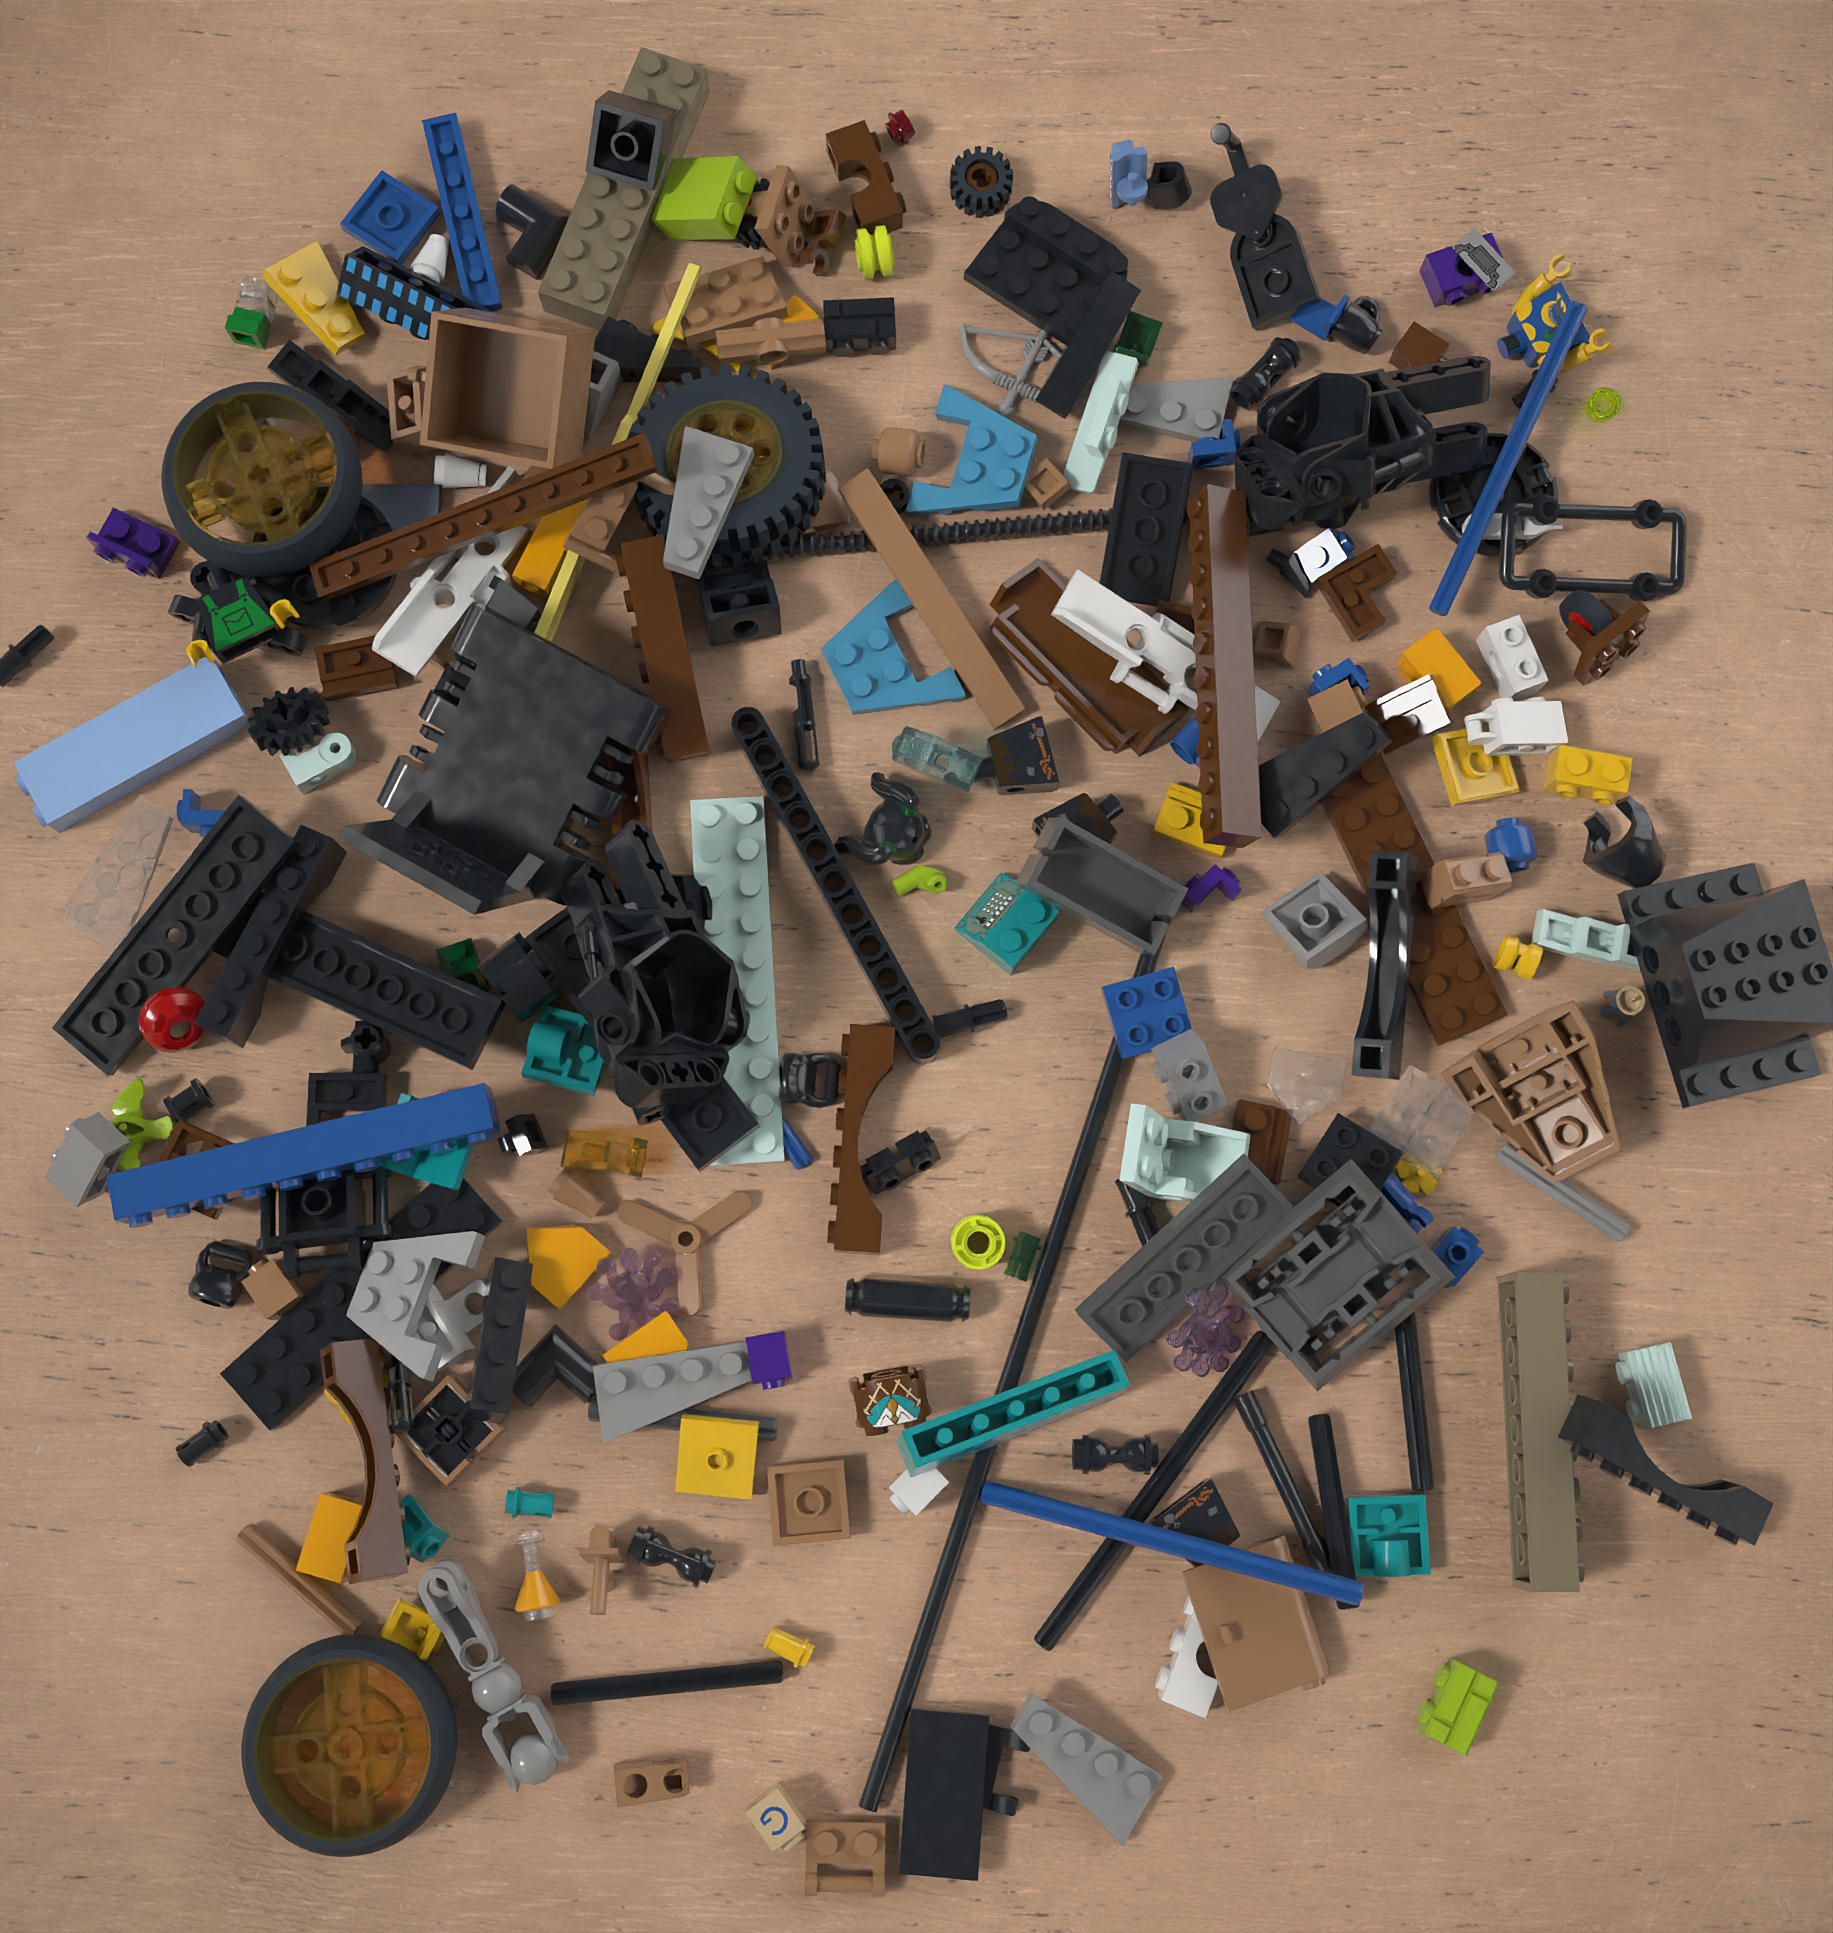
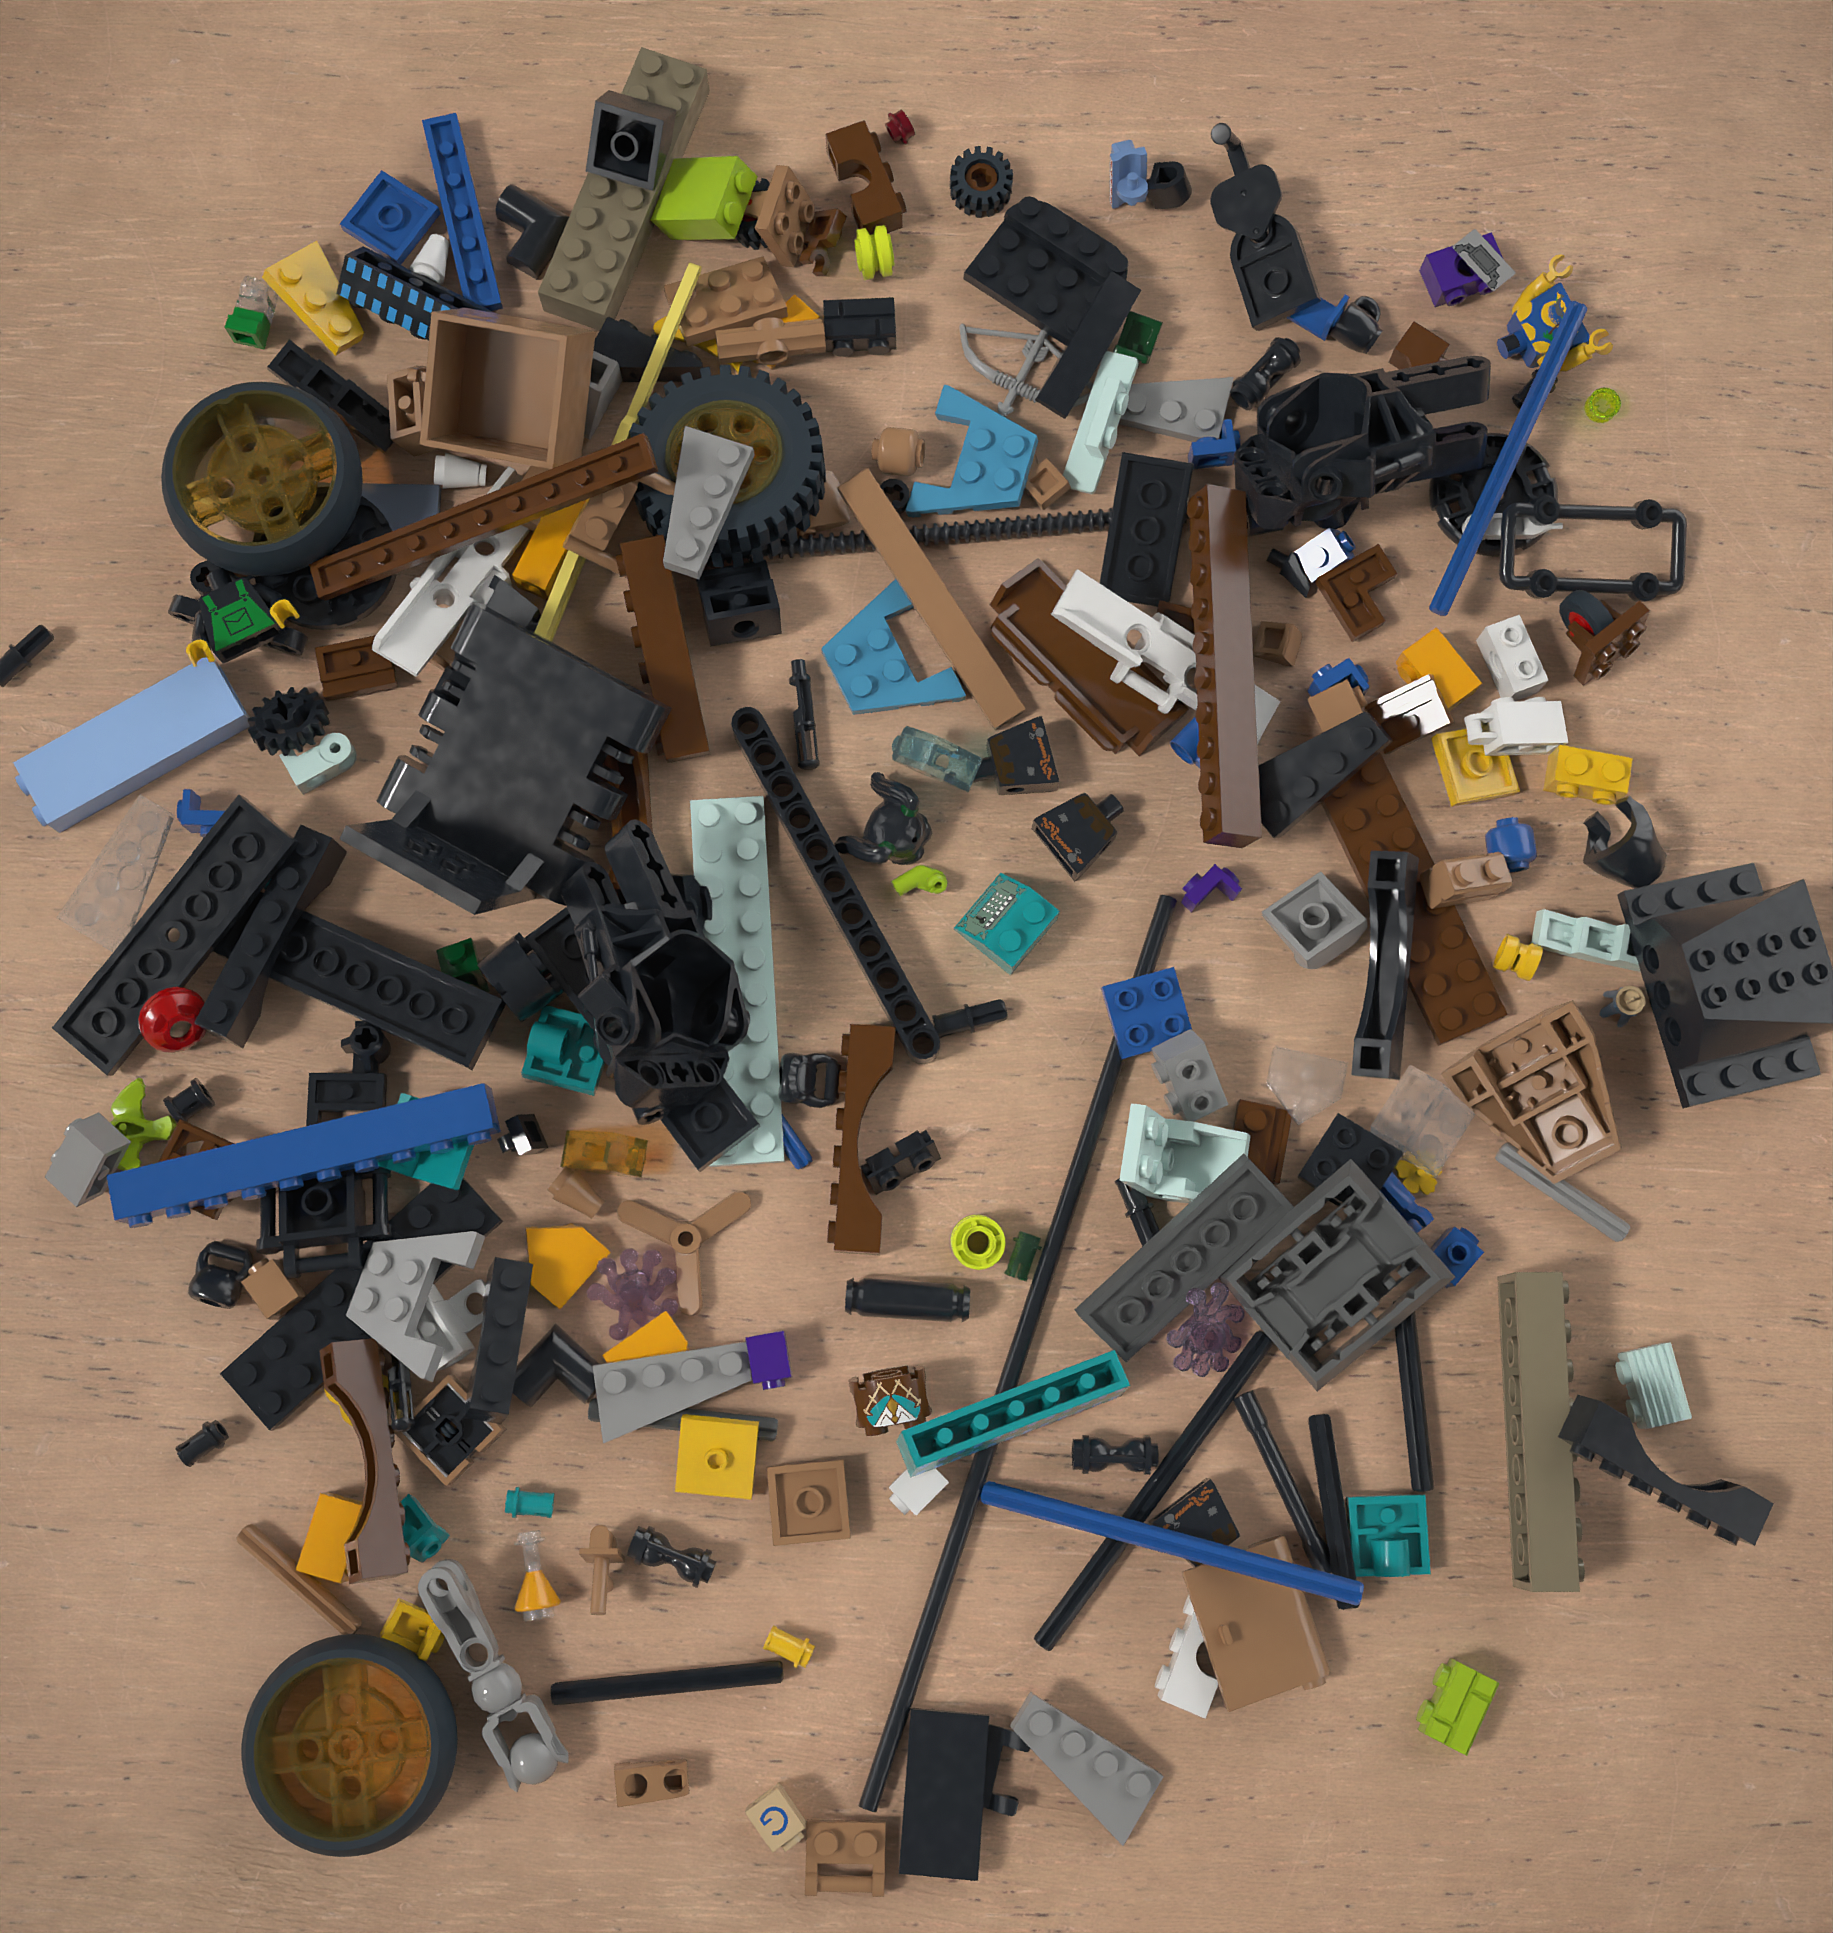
dark purple bracket [86,508,180,579] -> none
dark grey piece [1015,817,1188,955] -> none
yellow plate [1152,782,1226,859] -> none

